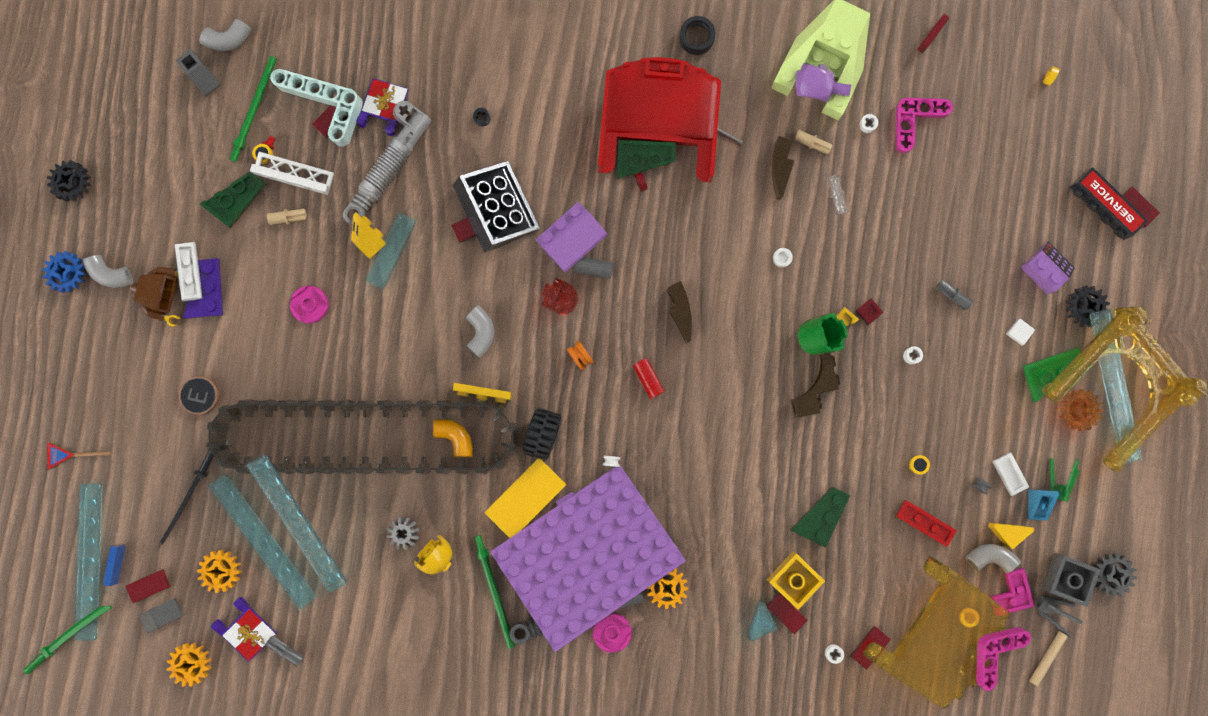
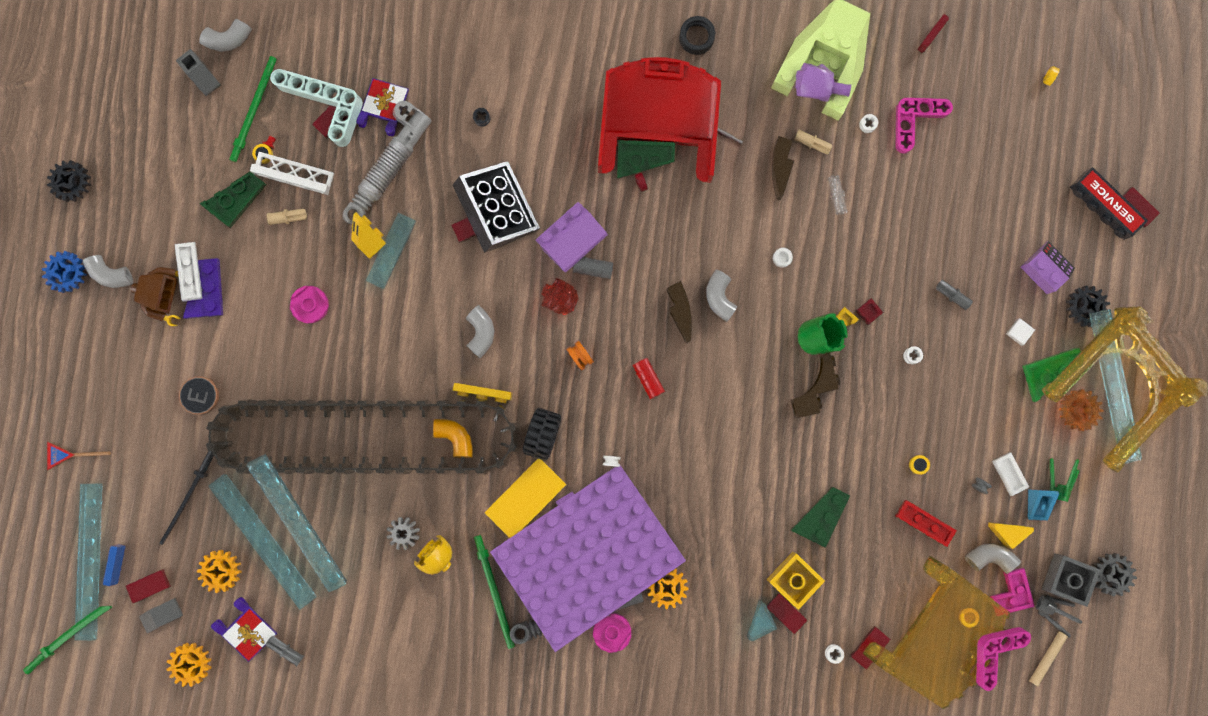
none -> light grey cylinder [706,269,737,322]

